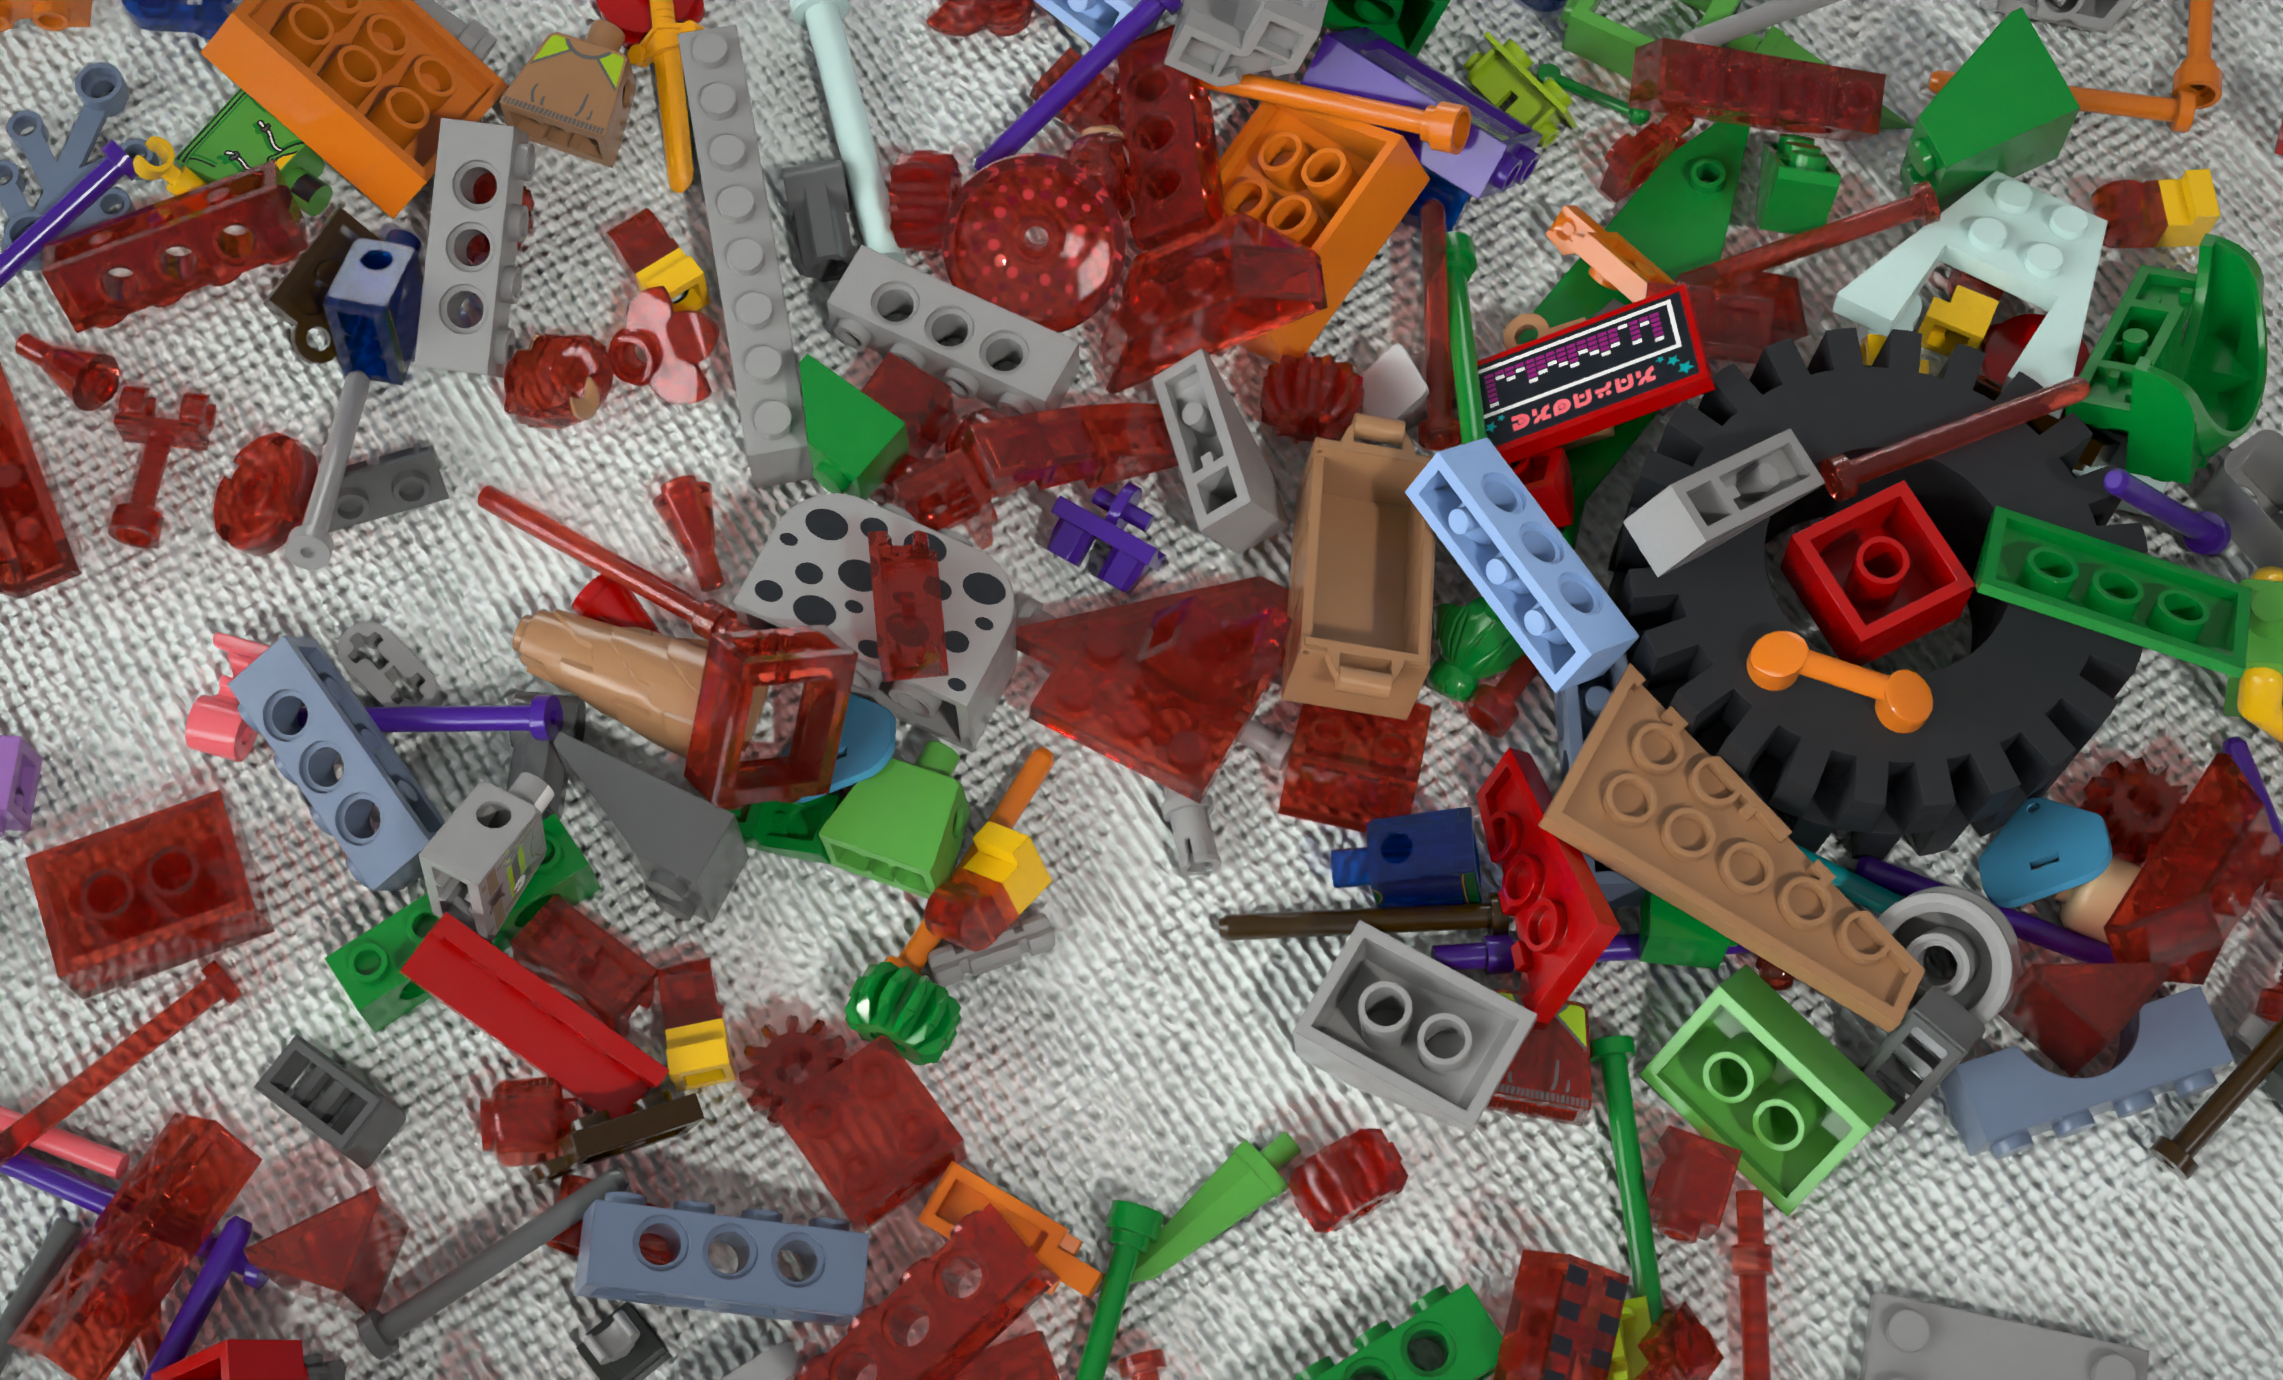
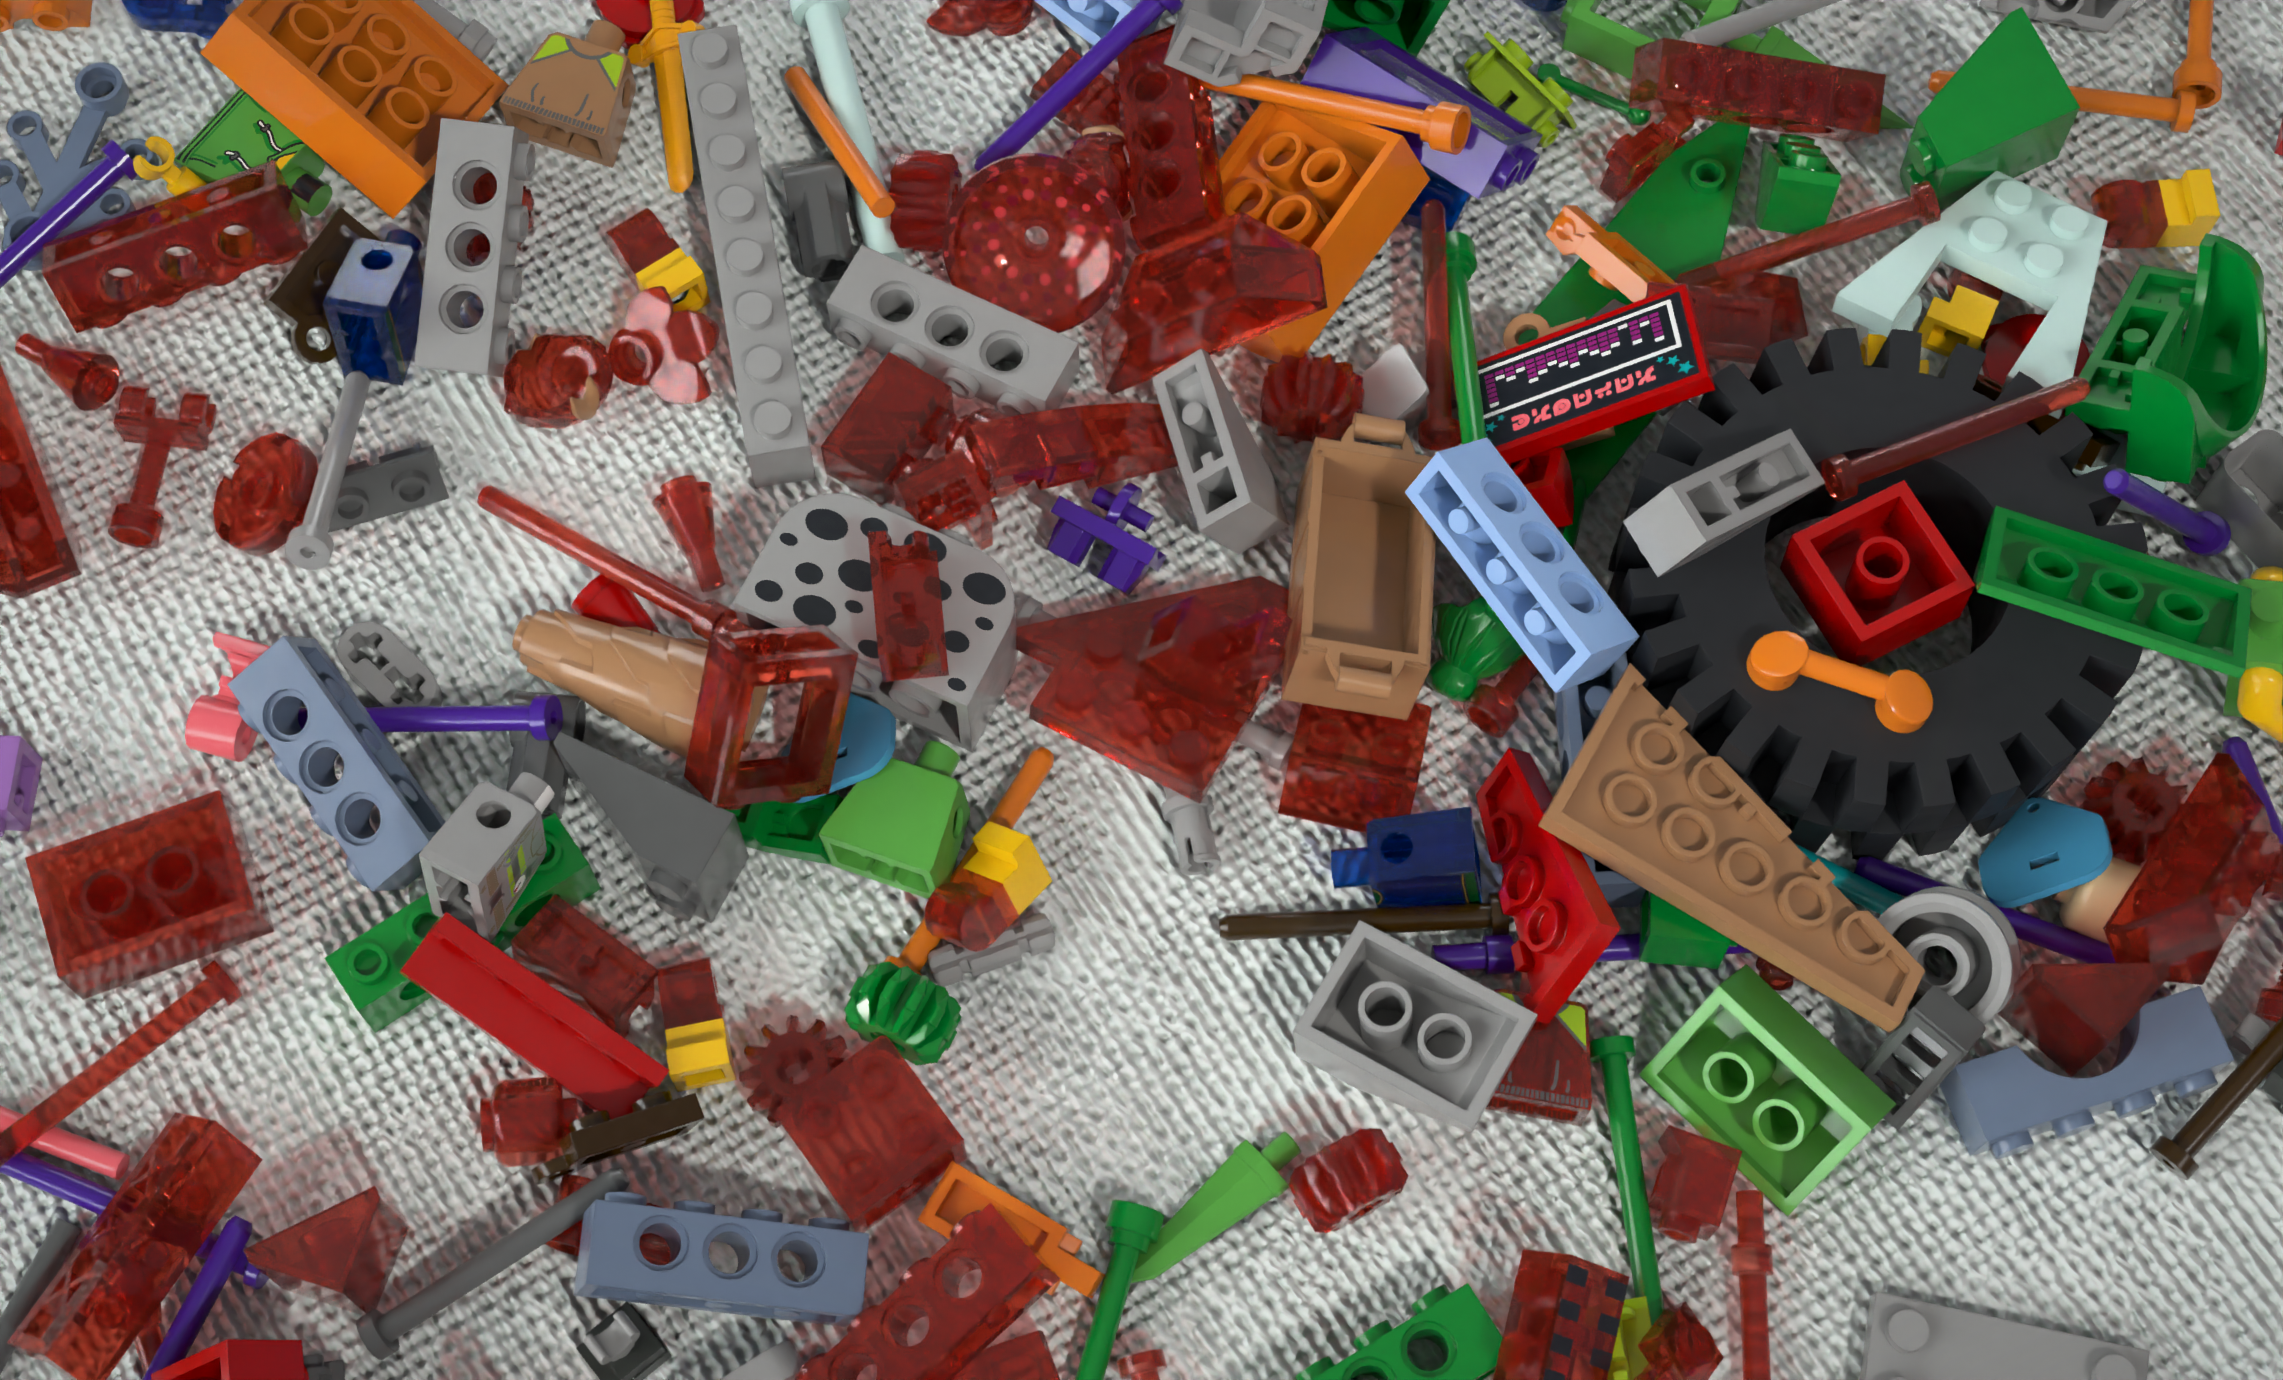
dark grey slope [254,1034,406,1169] -> none
green slope [799,354,910,500] -> none
none -> orange bar [784,66,895,218]

